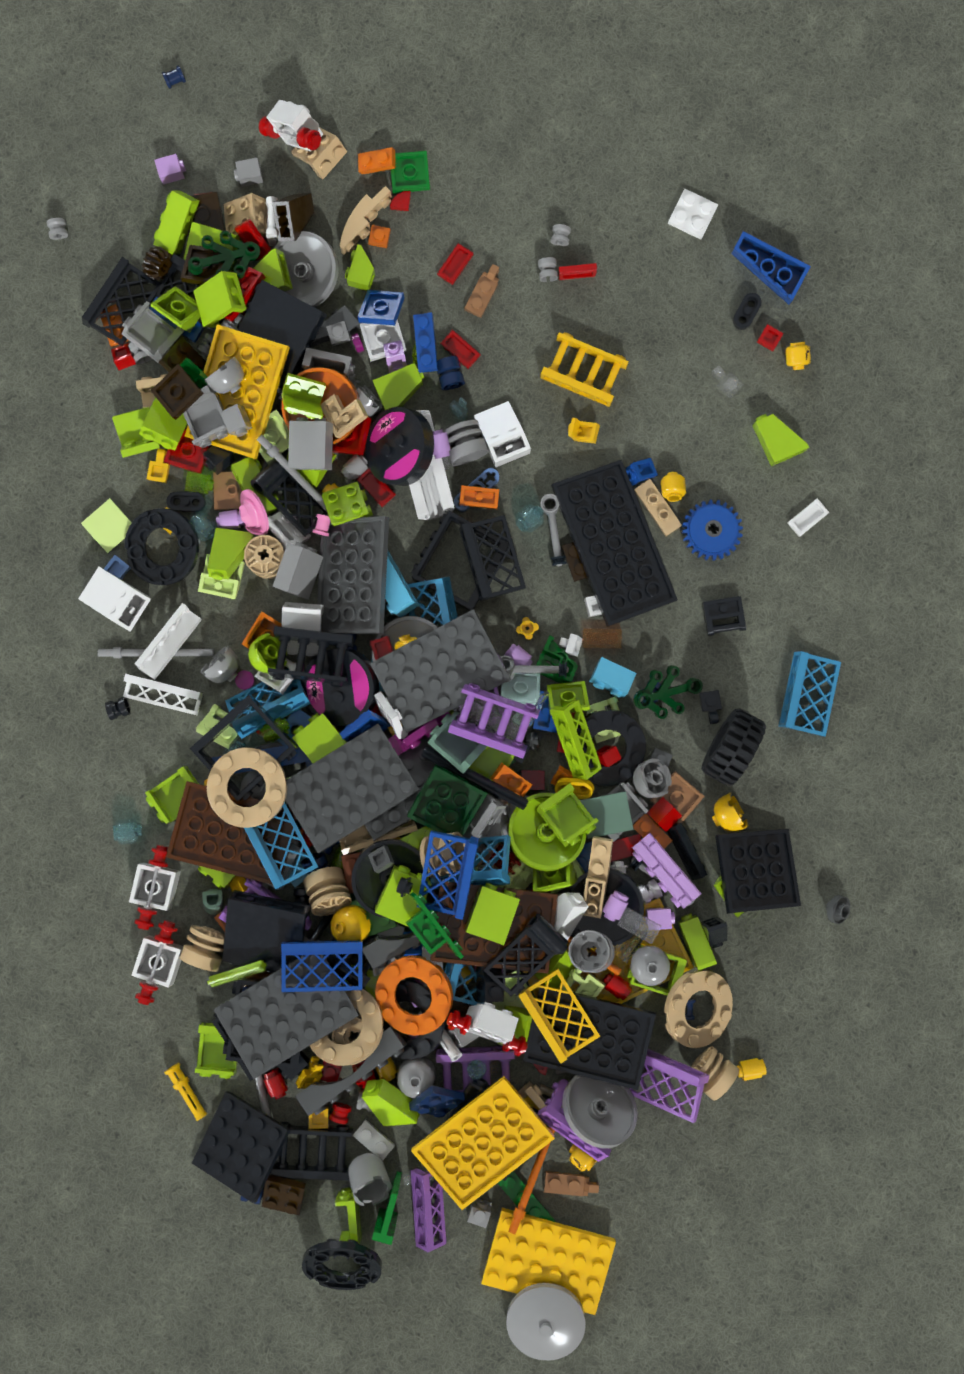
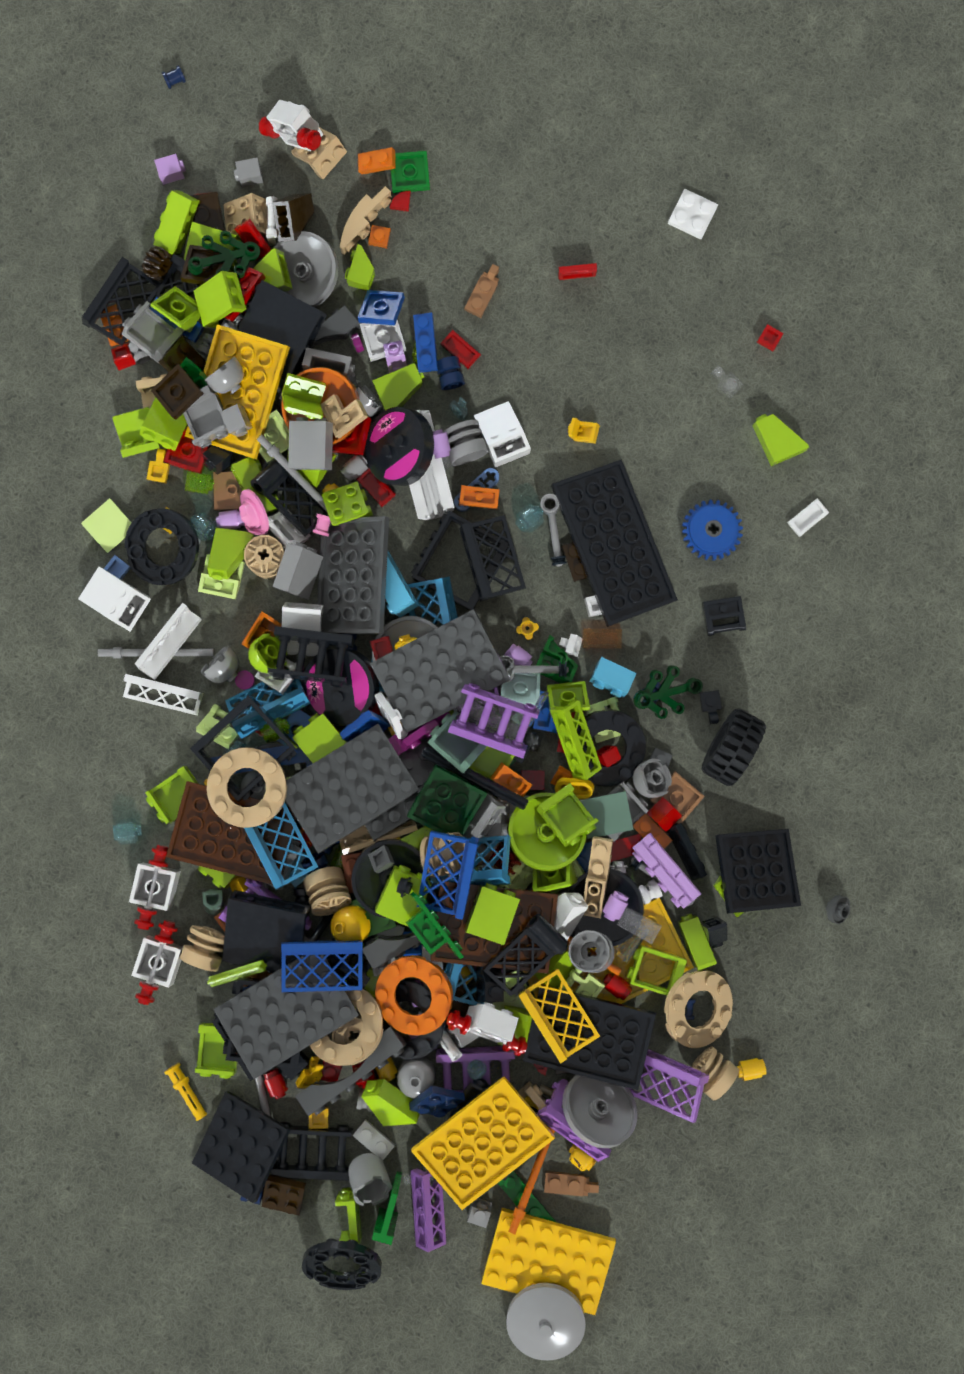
light grey wheel [47,218,68,240] -> none
black wheel [105,697,131,720] -> none
black plate [166,492,206,512] -> none
light grey plate [326,321,350,346] -> none
red wheel [329,1102,352,1124] -> none
red tile [437,243,474,285] -> none
light grey wheel [538,257,558,282] -> none
yellow fence [540,332,629,407] -> none
light grey wheel [550,224,571,246] -> none
blue bracket [625,458,658,486] -> none
light grey cylinder [630,945,670,986] -> none
tan plate [634,479,682,536] -> none
lavender brick [645,907,675,930] -> none
yellow head [661,472,686,502] -> none
yellow cylinder [712,792,748,832] -> none
blue wedge [731,231,811,305] -> none
black plate [733,293,762,330] -> none
dark azure fence [779,651,841,737] -> none
yellow head [785,342,811,370] -> none

